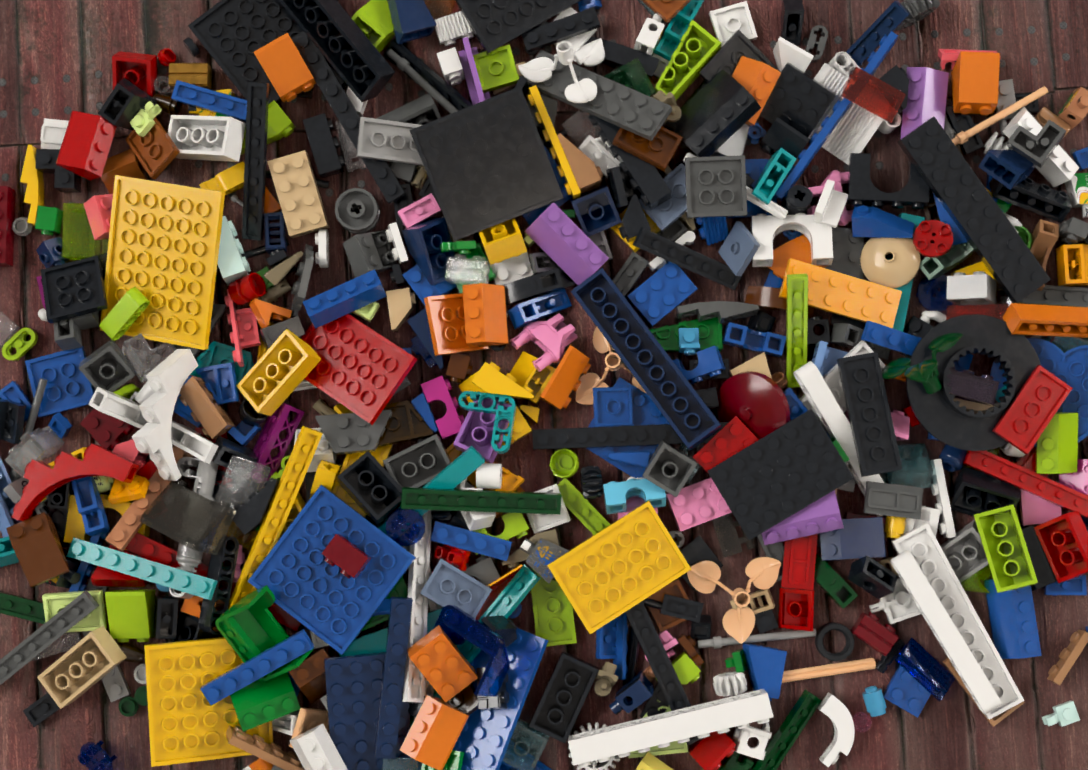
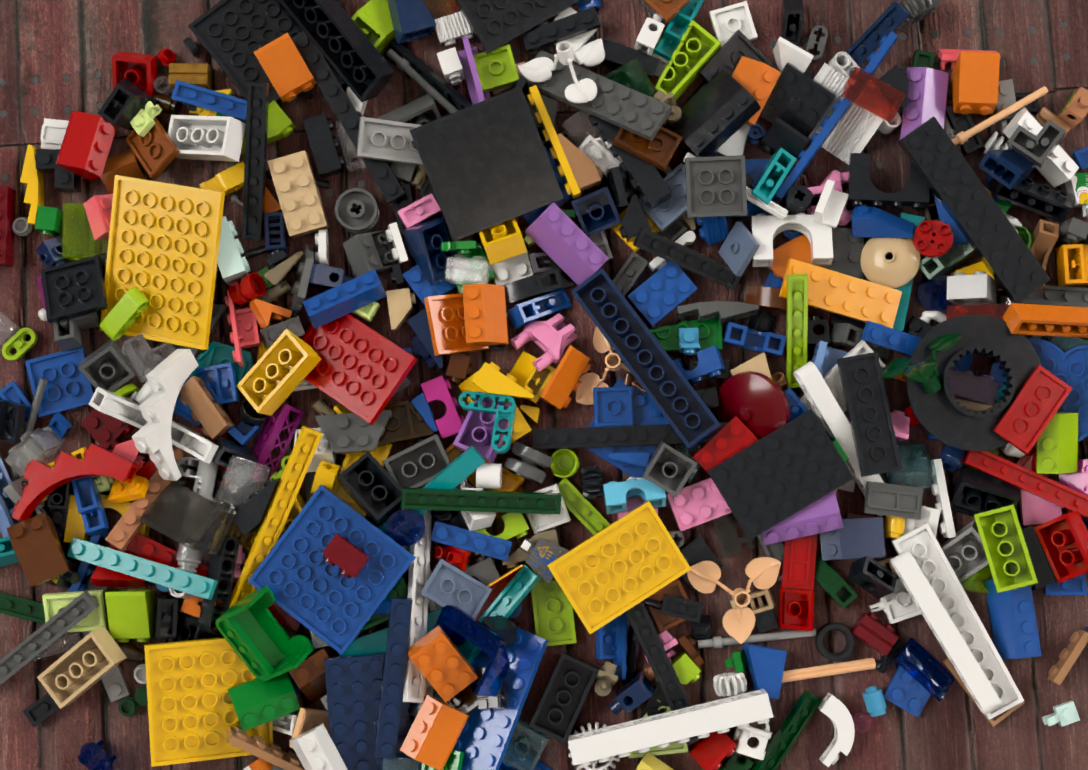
blue plate [200,629,314,705] -> none
none -> dark blue torso [309,263,355,290]
none -> dark grey wheel [503,441,554,484]
none -> reddish brown hand [623,373,646,394]
none -> dark green plate [912,49,935,68]

